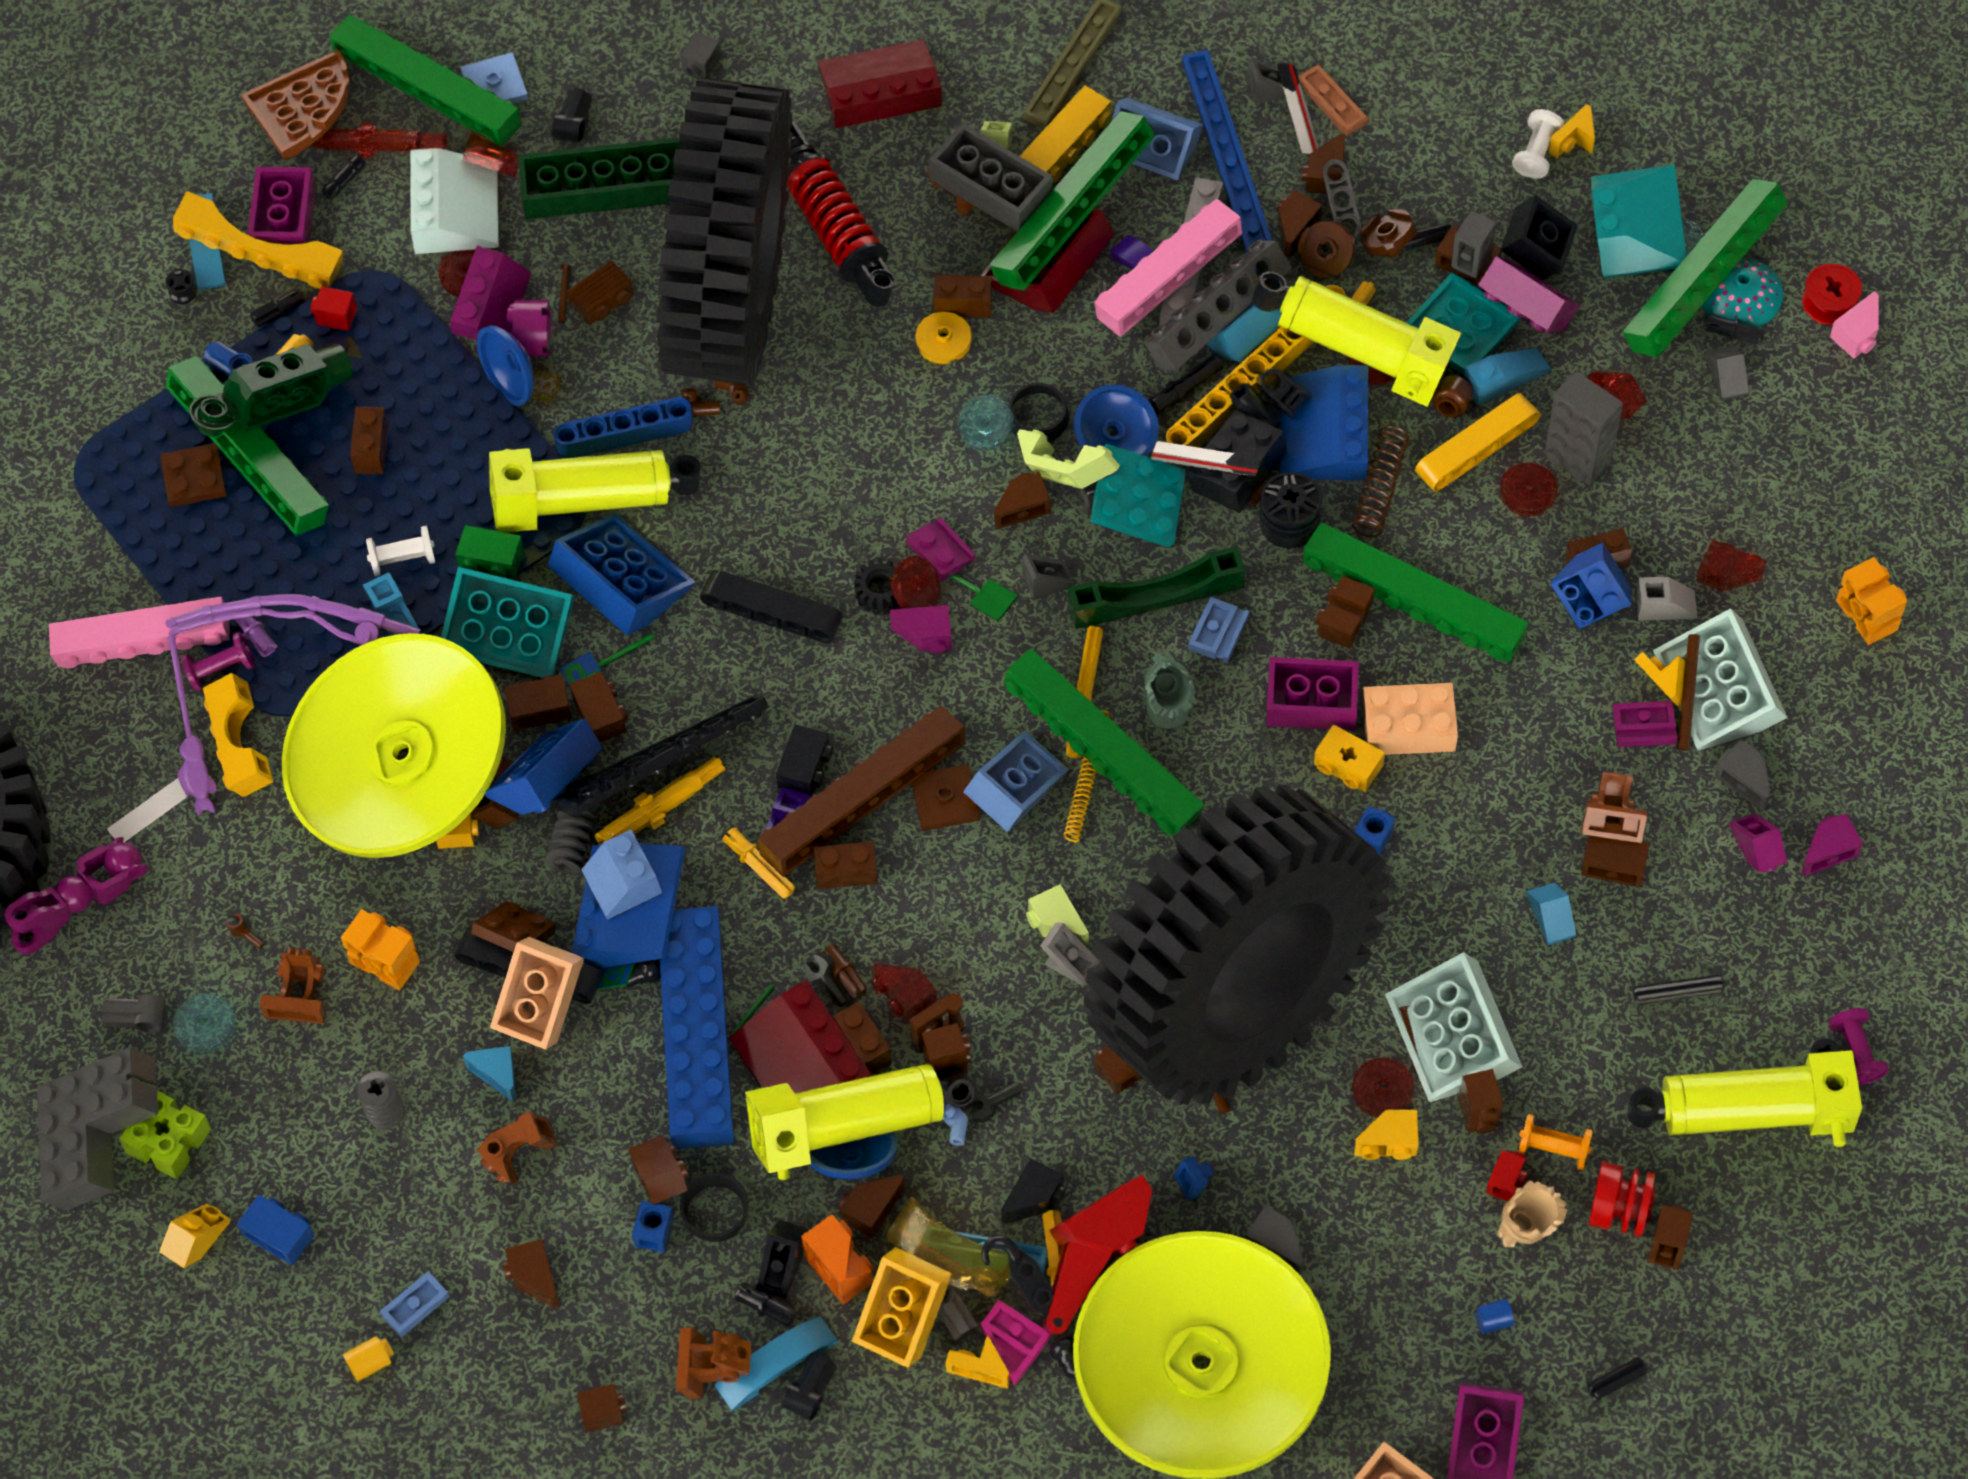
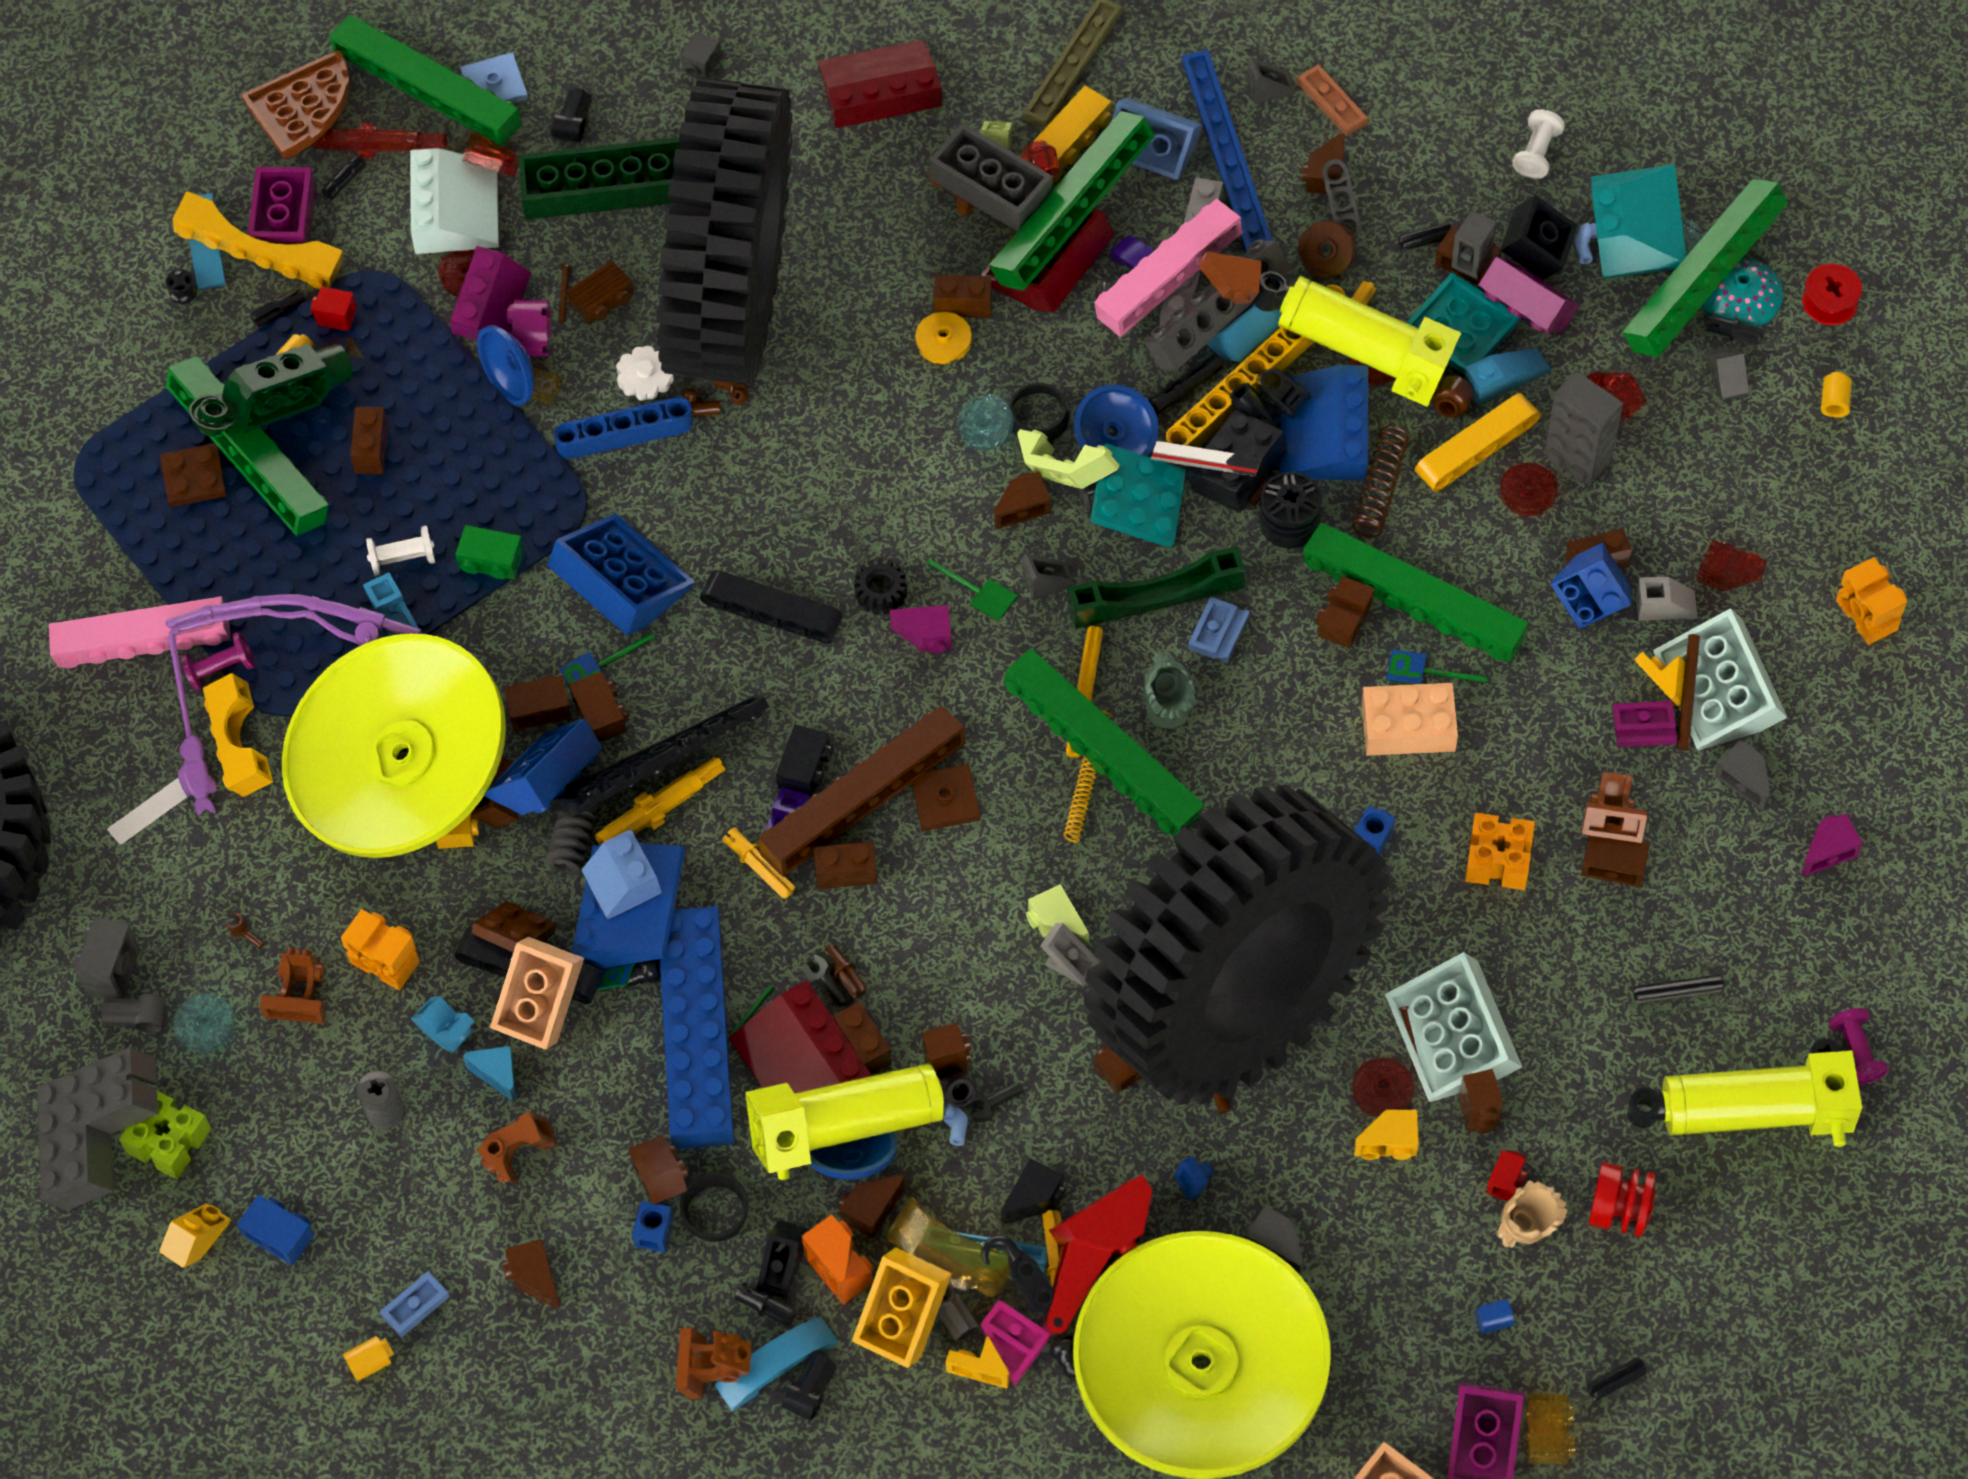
magenta piece [5,837,149,955] -> none
blue piece [202,341,253,377] -> none
medium lavender axle [235,616,277,657] -> none
teal slope [441,567,575,678] -> none
neon yellow piece [489,448,700,533] -> none
reddish brown brick [577,1384,628,1433] -> none
piece [787,120,895,307] -> none
clear red slope [870,963,937,1023] -> none
clear red plate [891,556,941,609] -> none
magenta plate [906,516,976,581] -> none
reddish brown plate [910,994,964,1053] -> none
medium blue slope [963,730,1069,832] -> none
magenta brick [1266,657,1359,731] -> none
reddish brown slope [1276,190,1322,258] -> none
sticker [1277,64,1319,154] -> none
yellow brick [1314,724,1385,792] -> none
reddish brown plate [1360,209,1418,258] -> none
light orange hose [1518,1114,1593,1170] -> none
dark azure slope [1526,883,1576,945] -> none
yellow slope [1549,104,1595,159] -> none
reddish brown brick [1648,1205,1693,1270] -> none
magenta slope [1728,813,1787,872] -> none
bright pink slope [1830,291,1879,359] -> none
none -> dark grey brick [73,916,140,999]
none -> dark azure brick [411,996,475,1053]
none -> white plant [616,346,674,401]
none -> clear red head [1021,141,1060,176]
none -> dark orange slope [1198,251,1262,304]
none -> piece [1386,650,1488,685]
none -> light orange brick [1465,812,1535,890]
none -> clear yellow brick [1527,1393,1575,1465]
none -> light blue arm [1574,222,1597,264]
none -> yellow brick [1821,372,1852,418]

